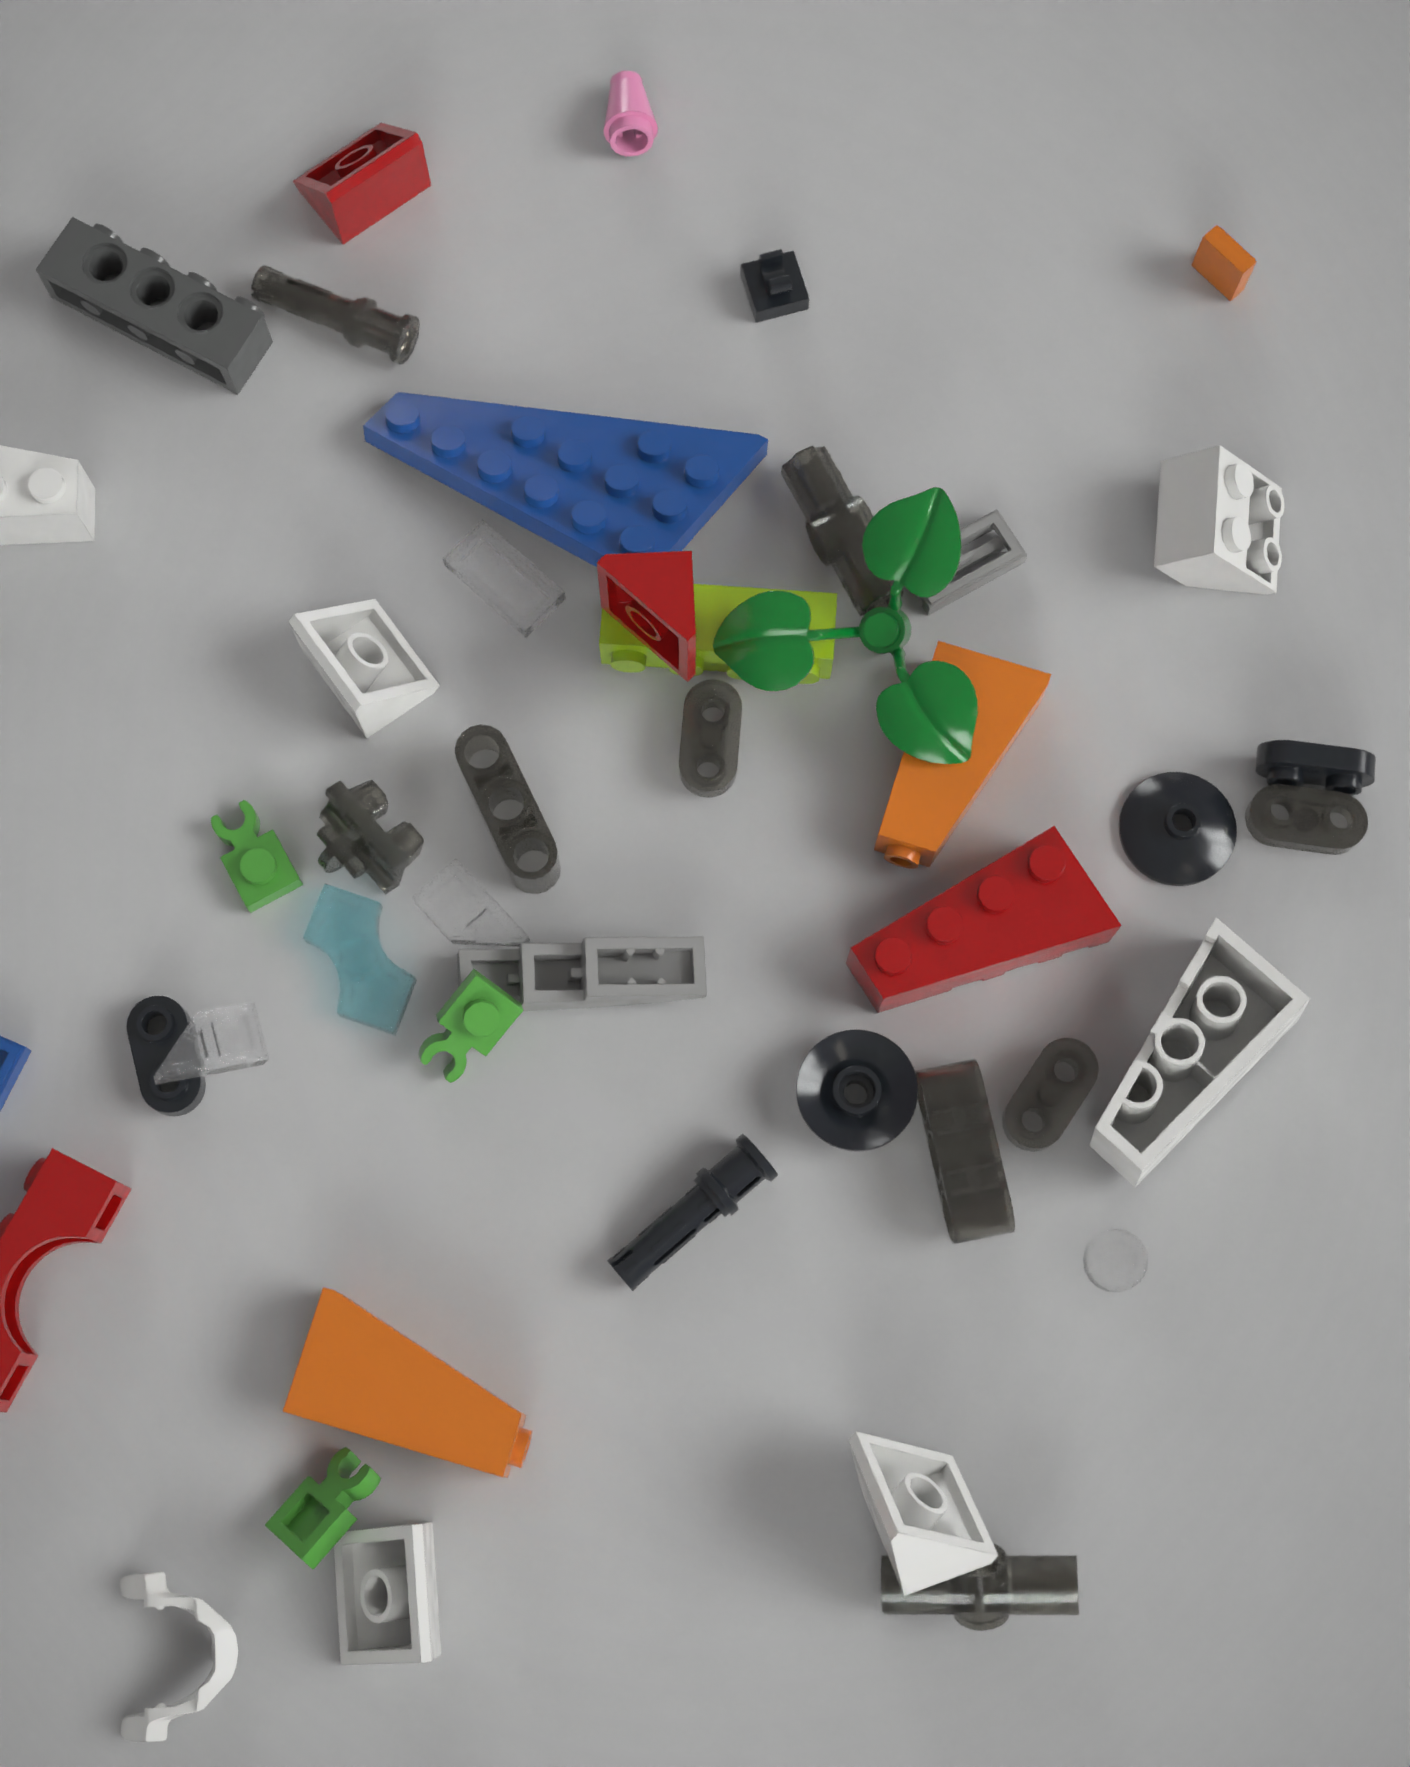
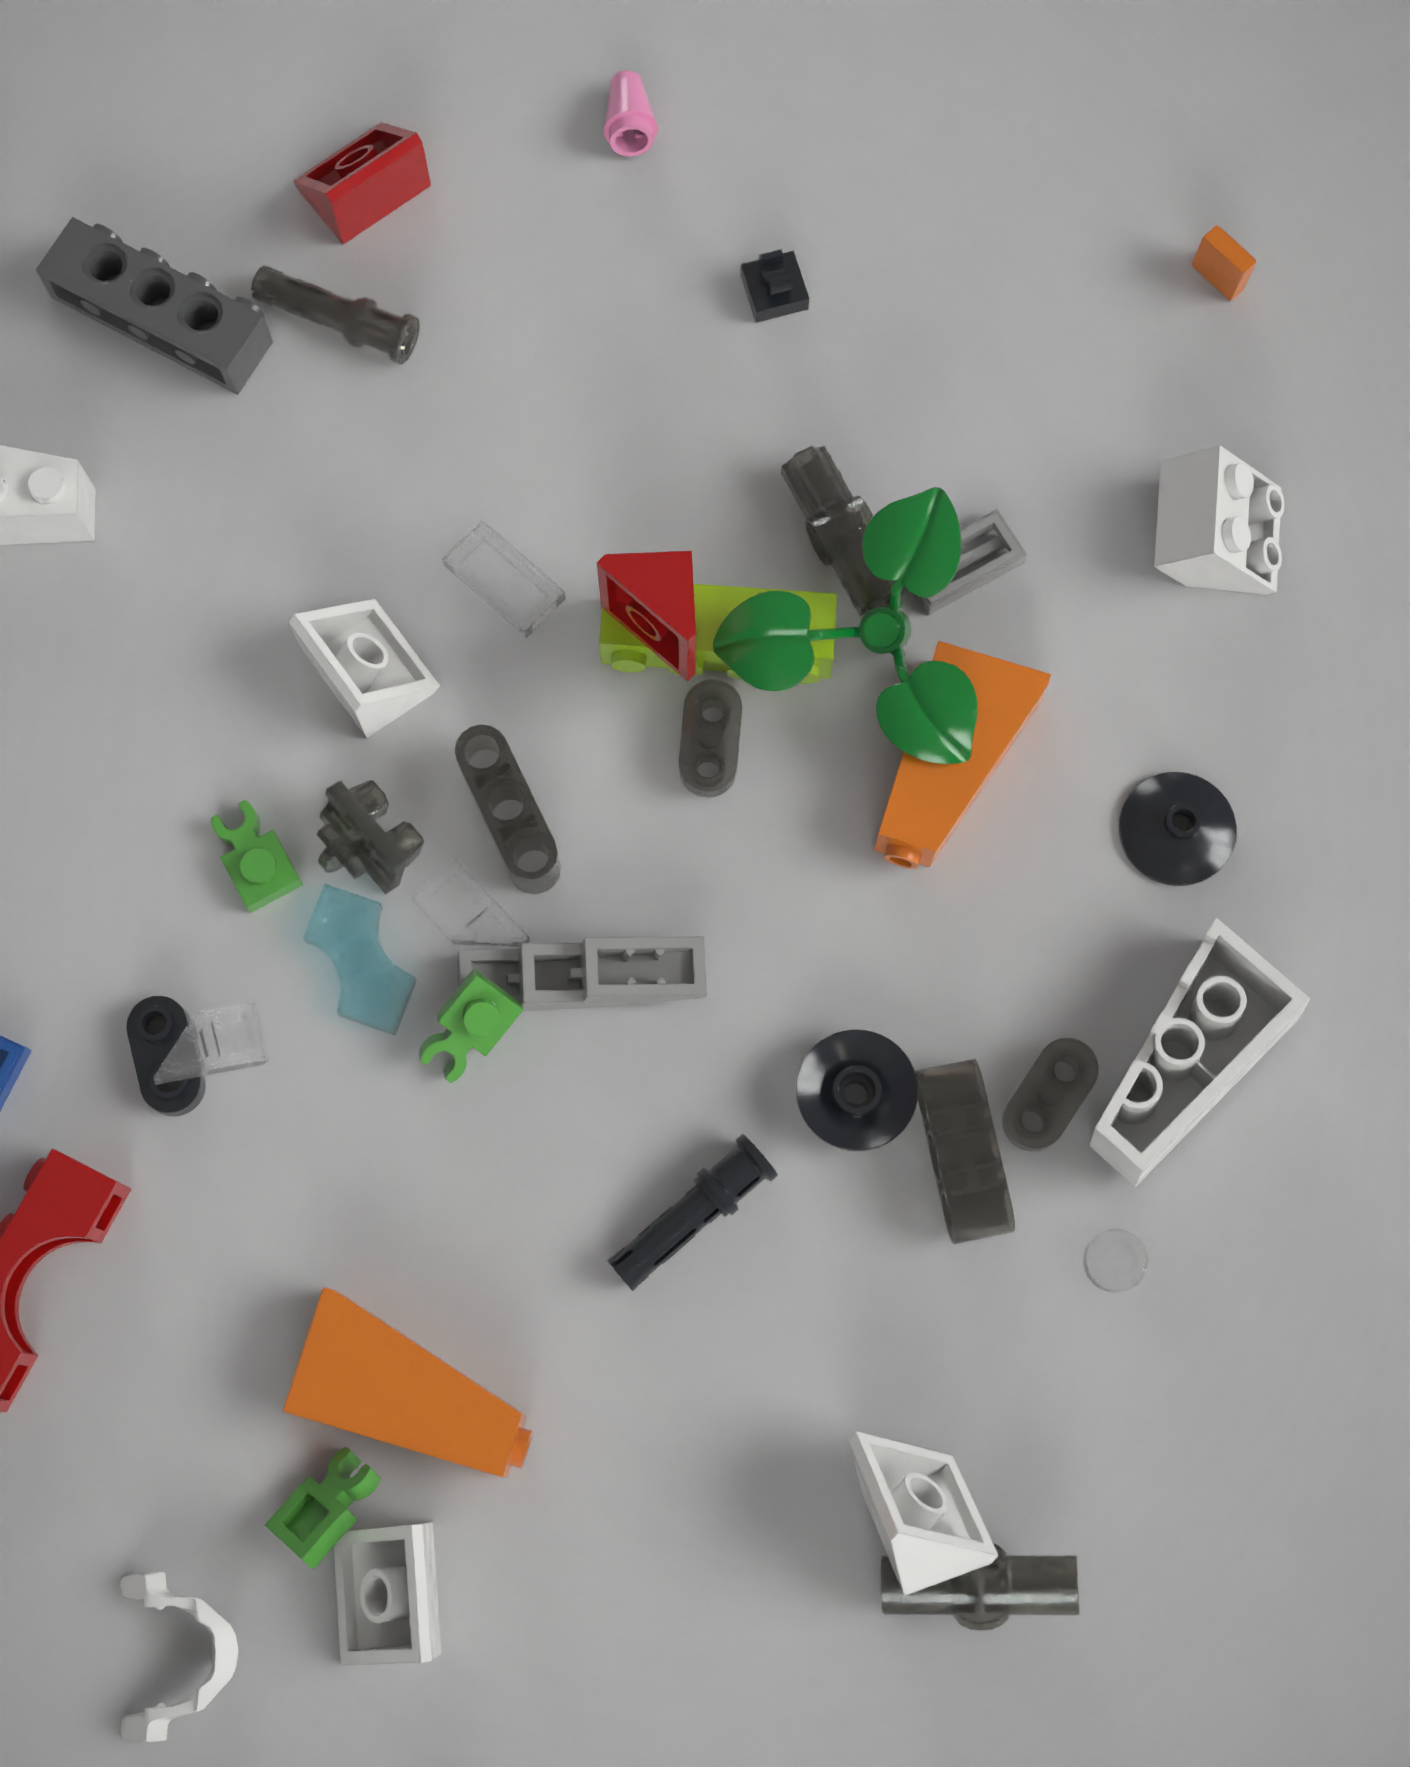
blue wing [363,392,768,567] -> none
red wedge [846,826,1122,1013] -> none
clear smoke plate [1245,784,1368,855] -> none
black plate [1255,740,1376,796] -> none

